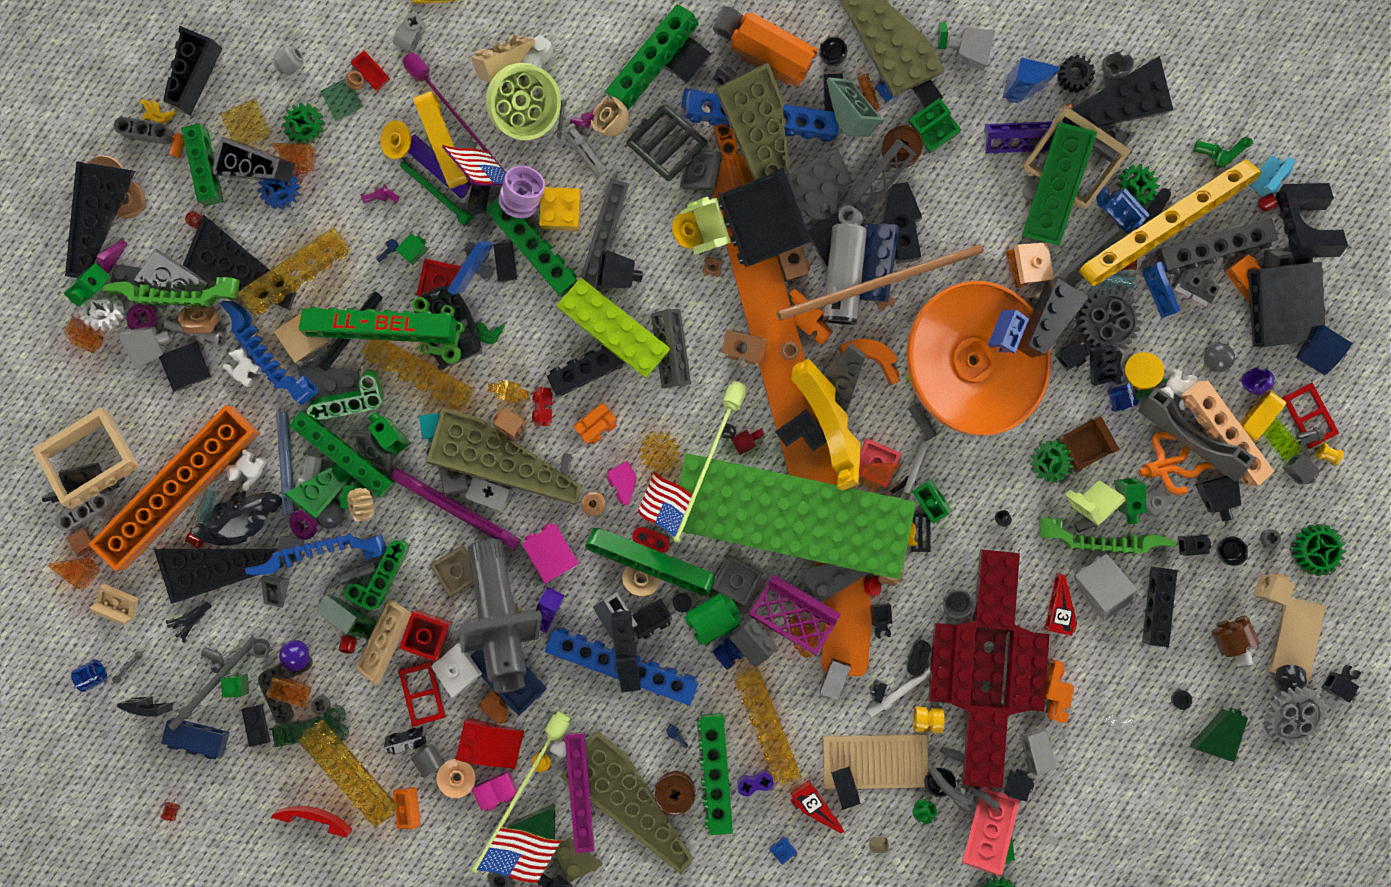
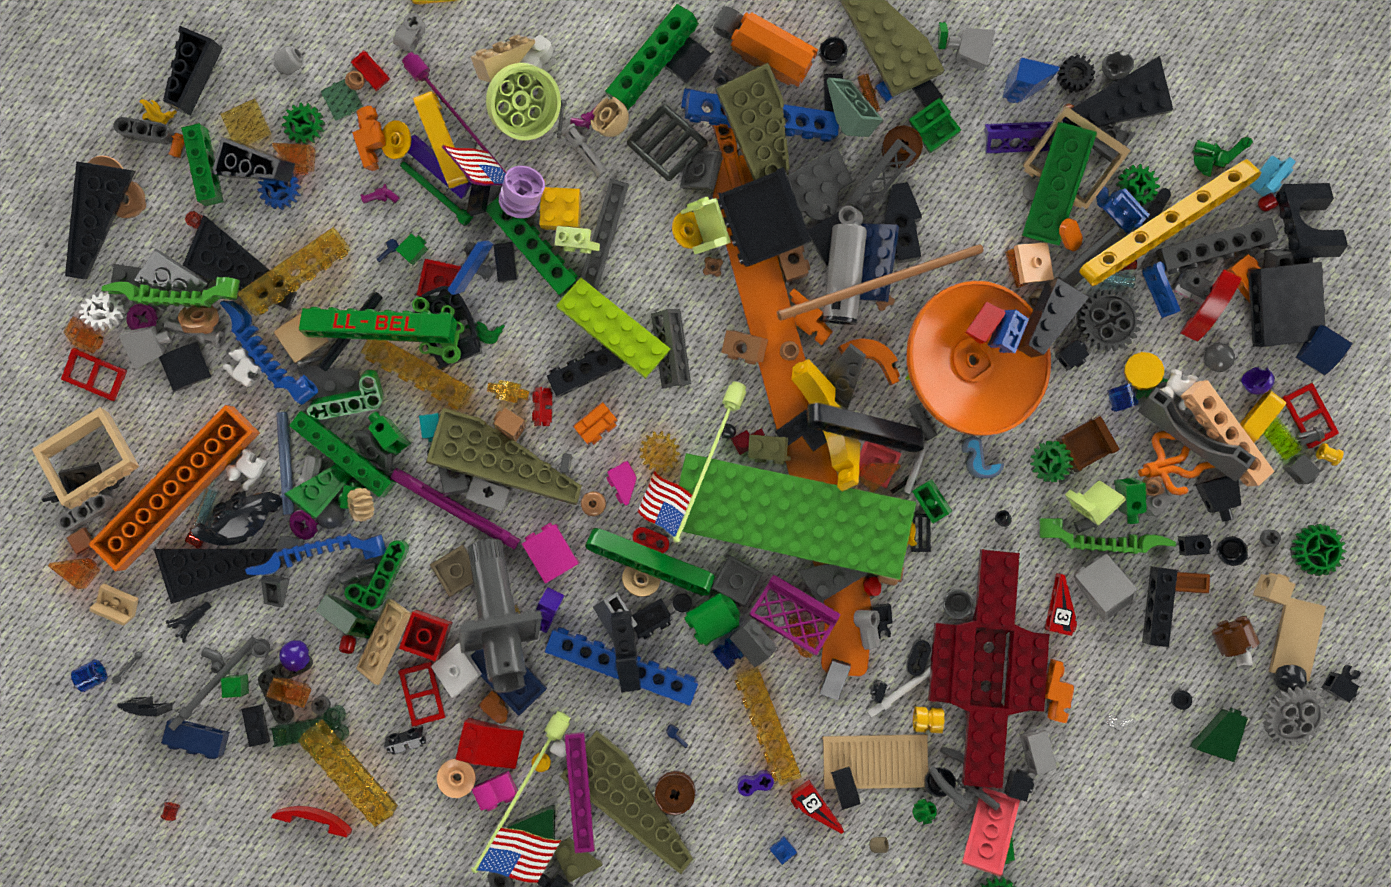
green torso [64,263,111,307] -> none
magenta tile [96,240,127,274] -> none
orange slope [393,787,421,829] -> none
dark grey piece [410,744,445,778] -> none
black torso [596,251,643,288] -> none
green brick [697,713,733,835] -> none
black bracket [1089,343,1123,386] -> none
none -> red window [61,348,127,401]
none -> orange plate [352,106,386,171]
none -> yellowish green bracket [555,226,600,254]
none -> olive bracket [748,435,791,464]
none -> black beam [807,403,924,452]
none -> light grey piece [854,610,880,650]
none -> sand blue animal [961,436,1004,479]
none -> slope [965,302,1006,344]
none -> orange tile [1059,218,1083,251]
none -> medium nougat plate [1142,476,1165,496]
none -> dark orange tile [1175,572,1210,593]
none -> red slope [1180,270,1242,342]
none -> green tile [1194,155,1215,177]

